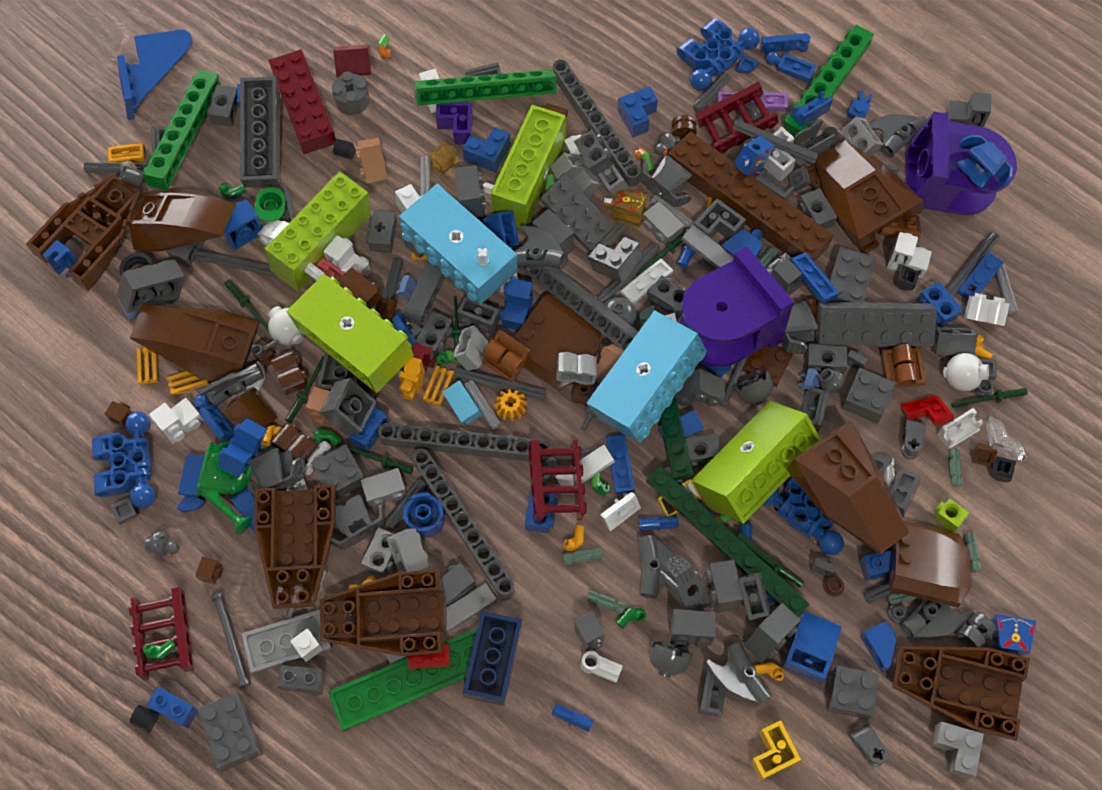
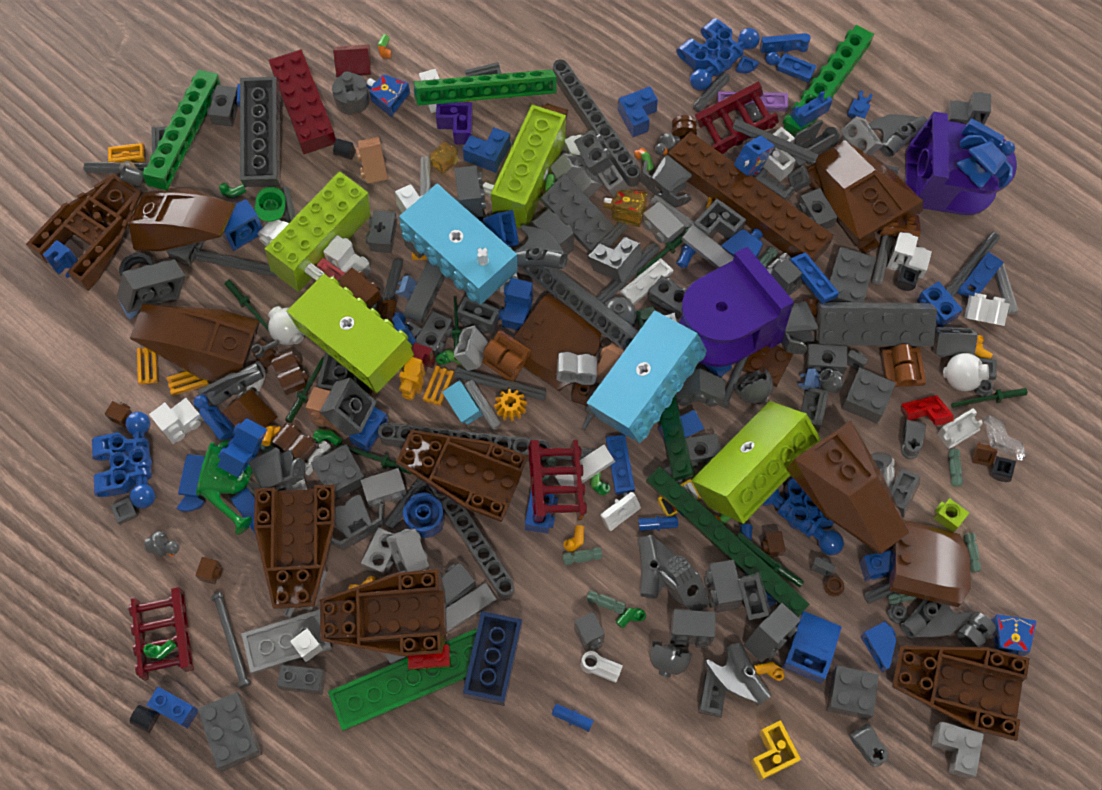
blue piece [117,29,191,120] -> none
none -> blue torso [367,75,410,117]
none -> reddish brown wedge [396,430,528,522]
none -> reddish brown plate [761,531,786,557]
none -> light grey axle [872,235,893,285]
none -> blue plate [961,118,1015,156]

